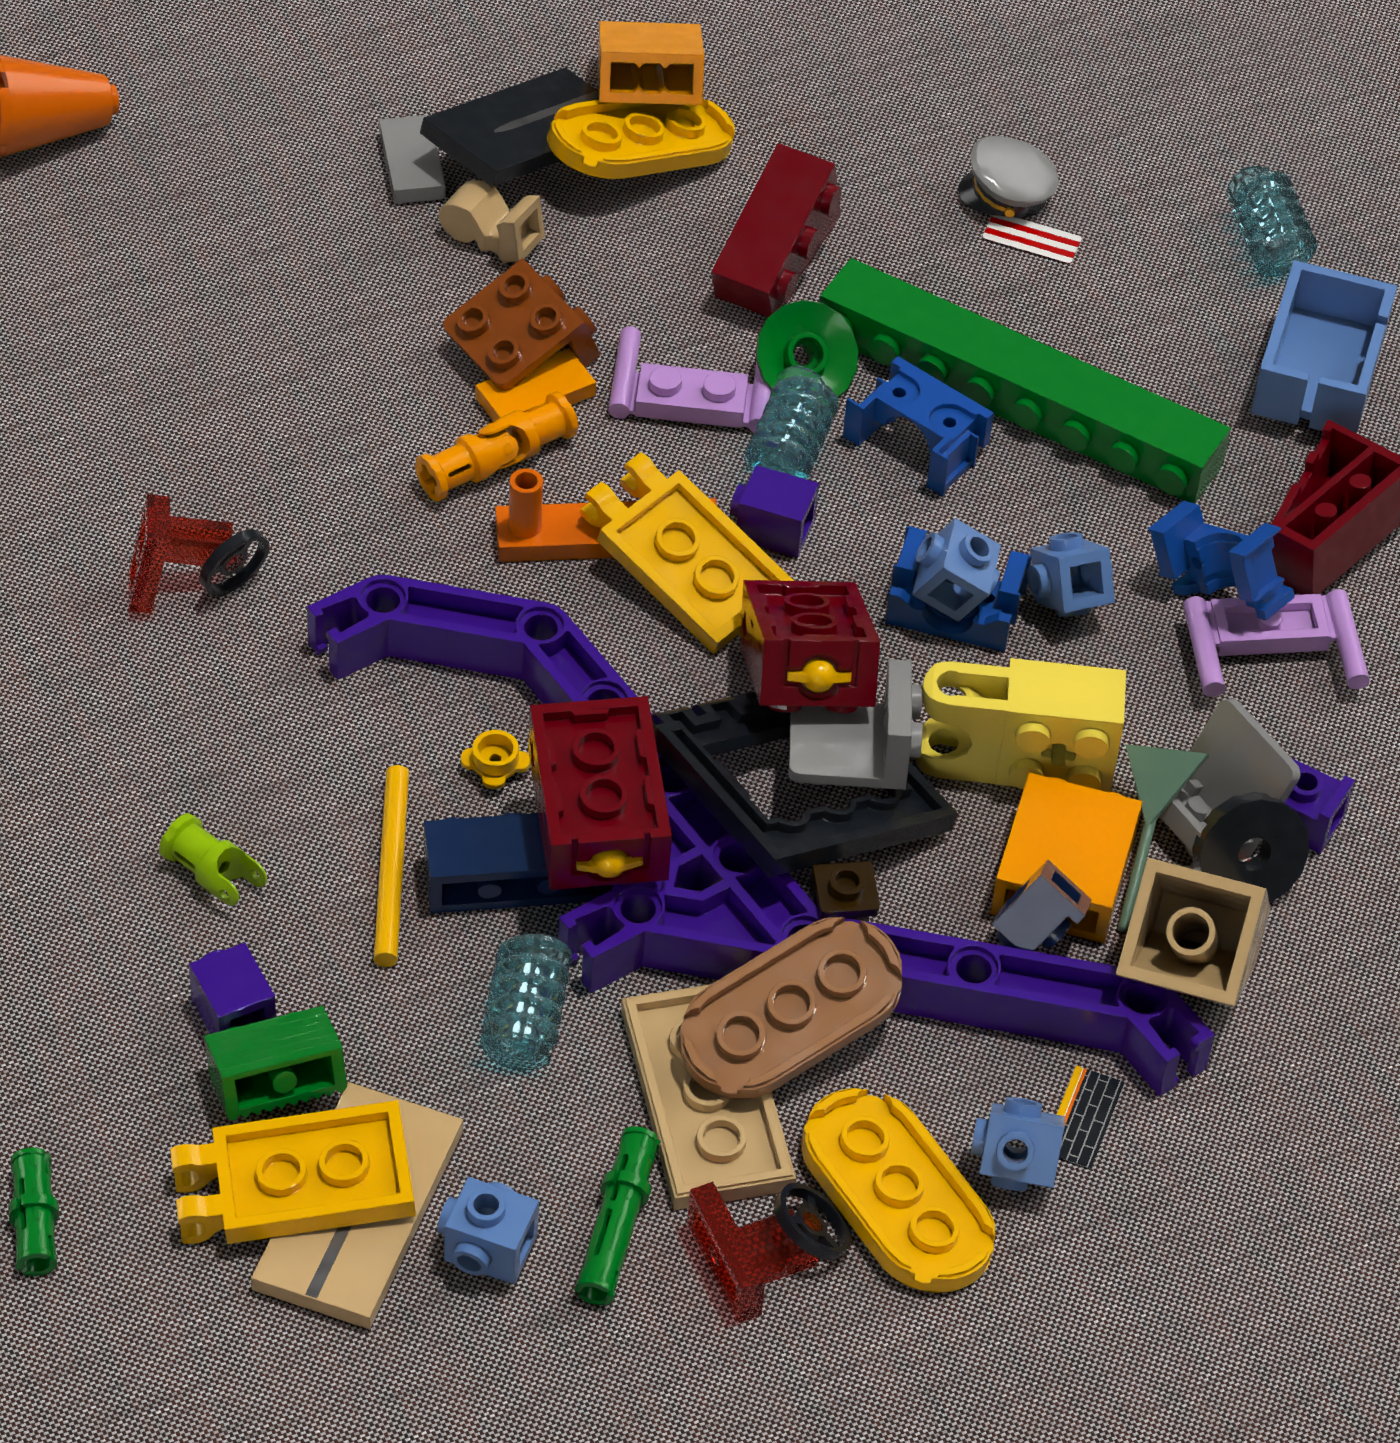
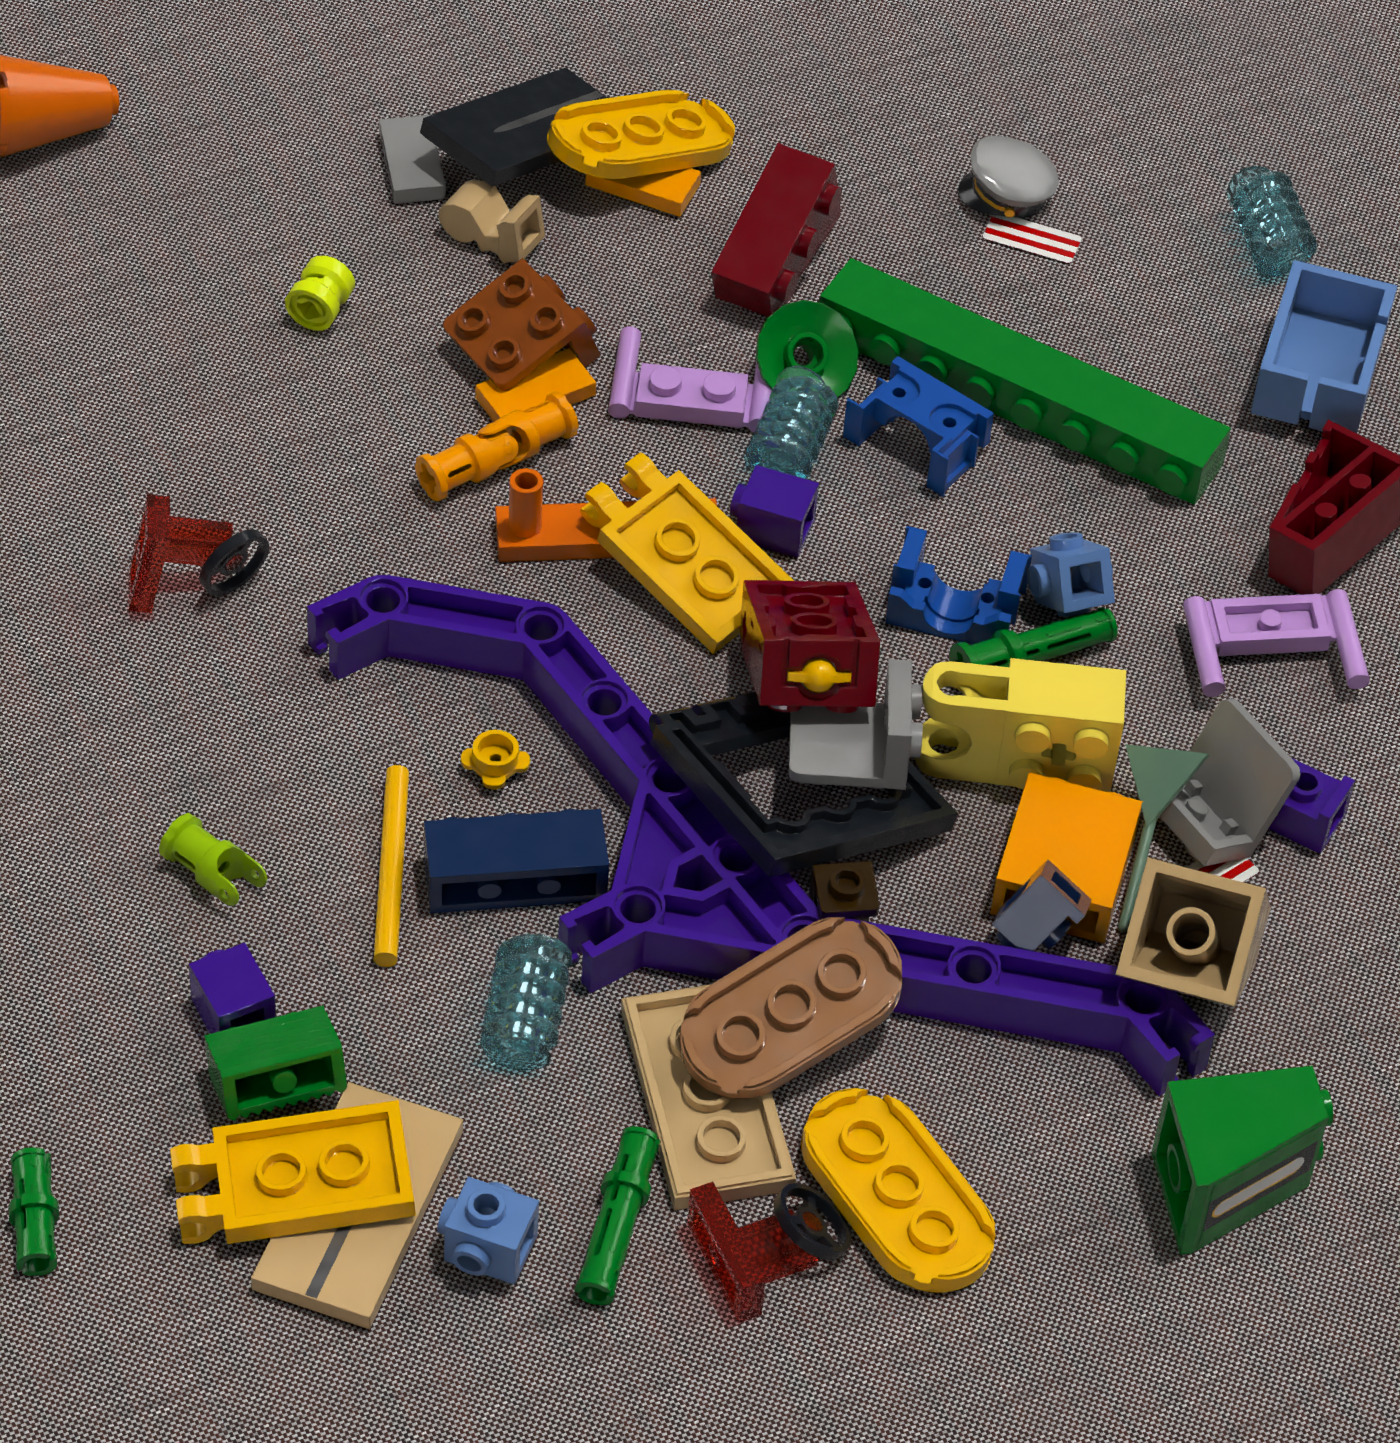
dark red piece [528,696,672,890] -> none
light orange brick [598,21,705,105] -> none
medium blue brick [912,518,1001,622] -> none
medium blue brick [970,1097,1065,1191] -> none
black sticker [1057,1066,1125,1169] -> none
blue piece [1148,501,1295,621] -> none
black tile [1192,792,1309,903] -> none
none -> neon yellow wheel [285,256,355,331]
none -> light orange tile [585,168,701,217]
none -> green pin [949,606,1118,667]
none -> green slope [1151,1066,1333,1255]

